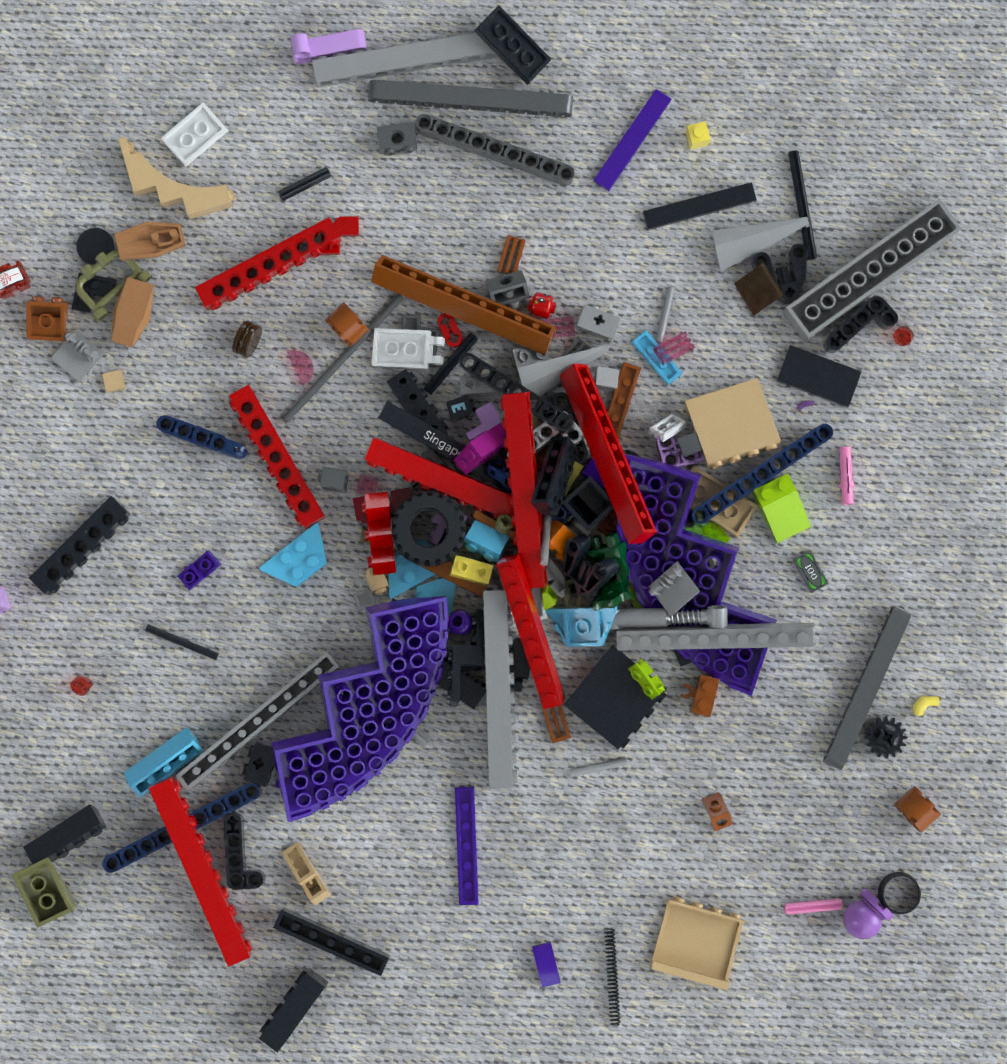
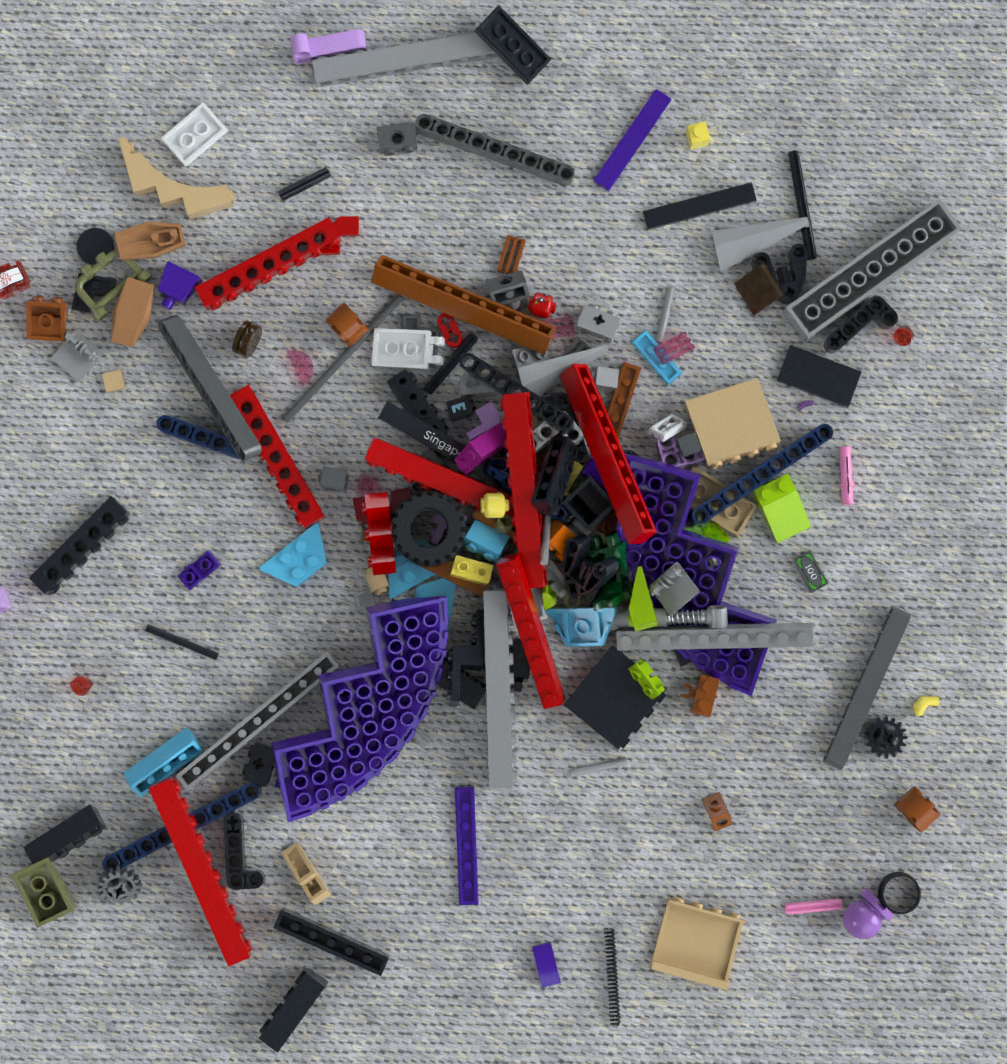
dark grey beam [368,80,573,117] -> none
dark purple head [448,609,473,635] -> none
dark orange tile [541,705,571,744] -> none
none -> dark grey gear [98,866,141,905]
none -> dark purple torso [158,261,202,310]
none -> dark grey beam [158,314,262,461]
none -> light yellow head [480,493,509,518]
none -> lime slope [627,566,658,632]

